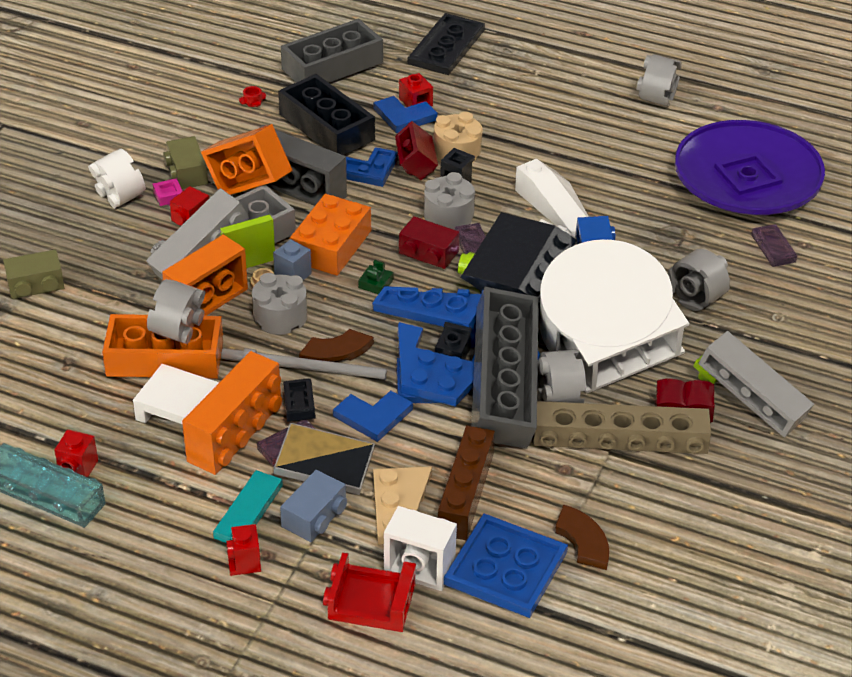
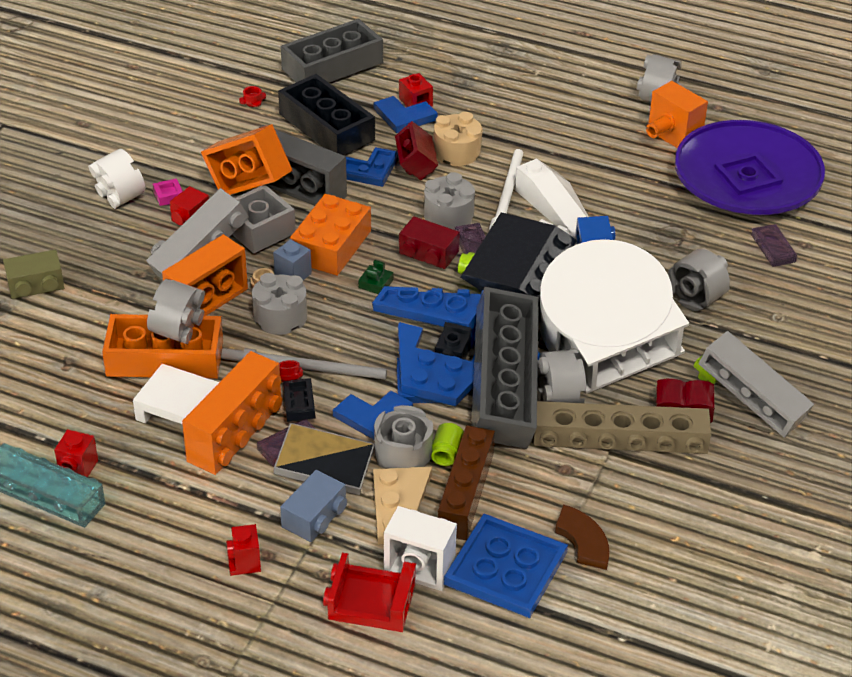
olive brick [163,136,208,189] -> none
teal tile [213,470,283,543] -> none
lime tile [220,214,275,268] -> none
reddish brown tile [299,329,374,362] -> none
black tile [407,13,485,75] -> none
black brick [440,148,475,183] -> none
none -> red plate [279,360,303,382]
none -> light grey brick [374,405,433,469]
none -> lime brick [431,423,464,466]
none -> white bar [489,149,523,229]
none -> orange brick [646,81,708,148]

